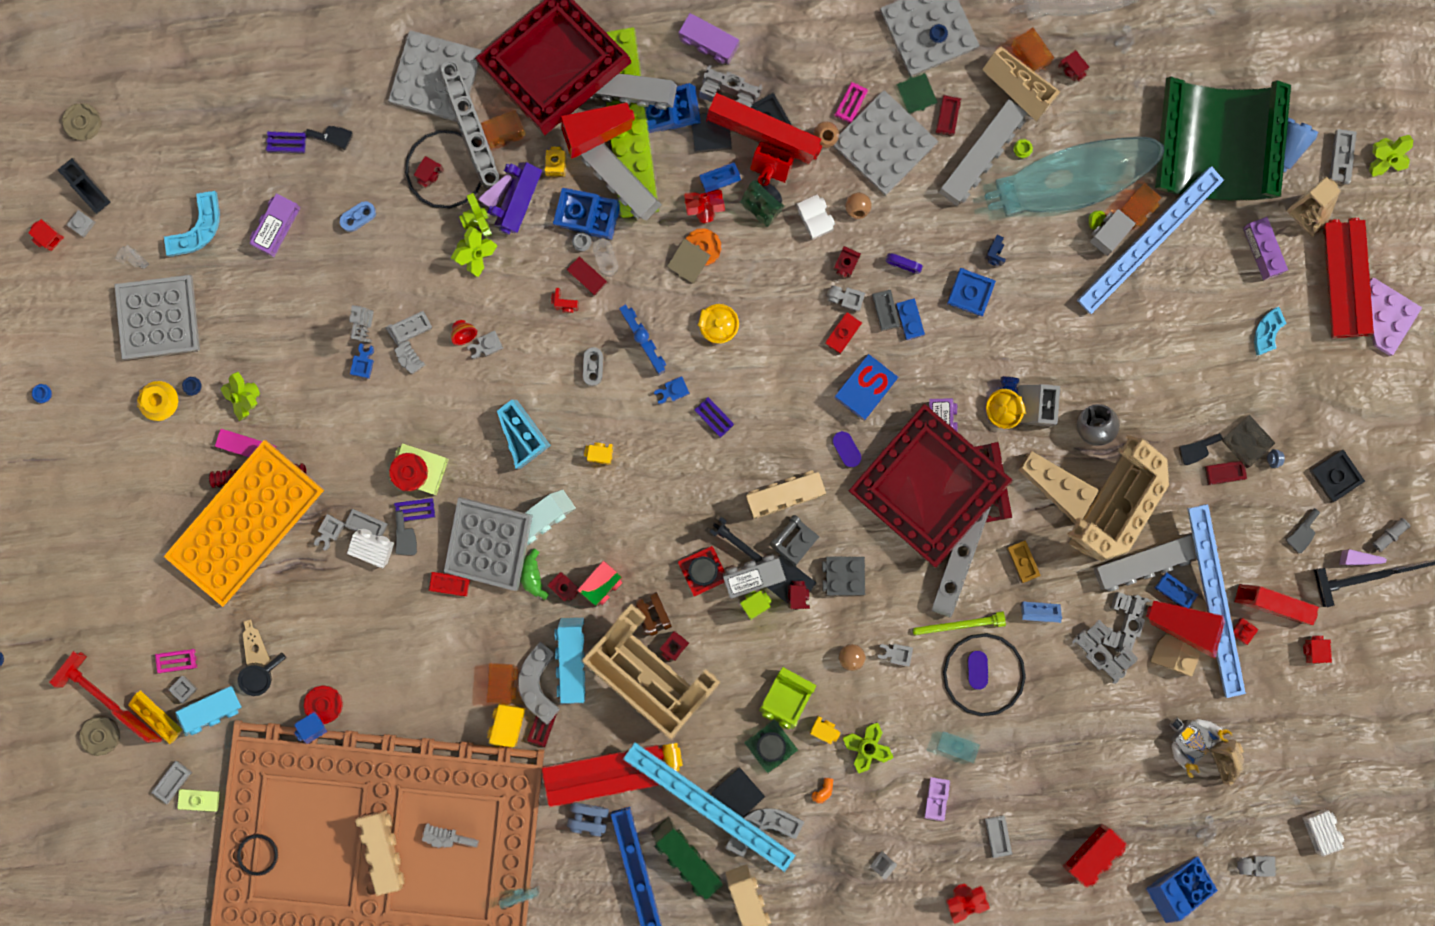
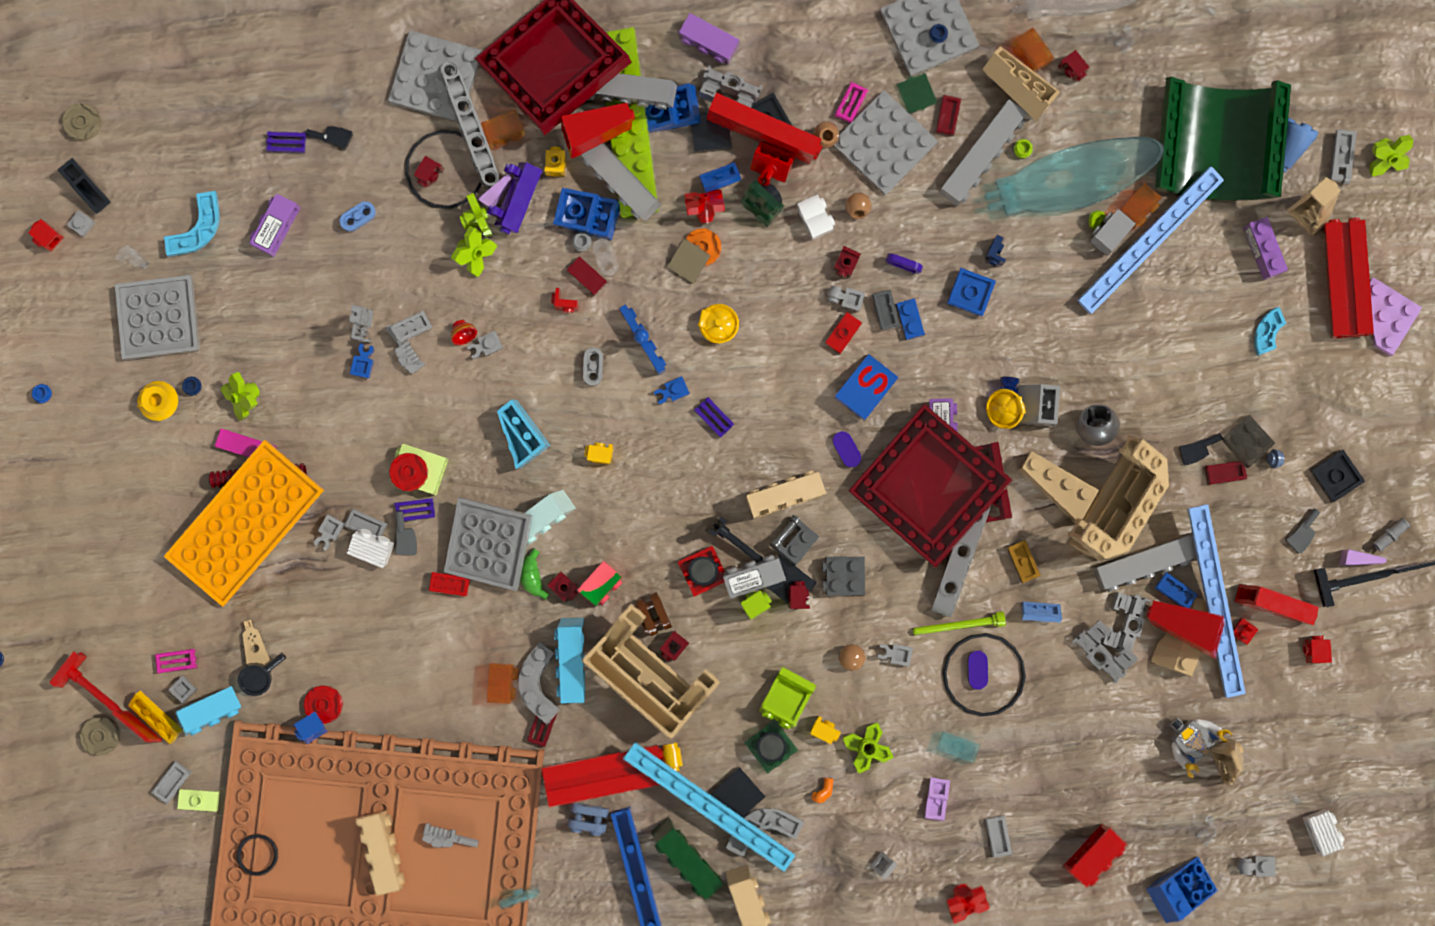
yellow slope [487,703,526,747] -> none

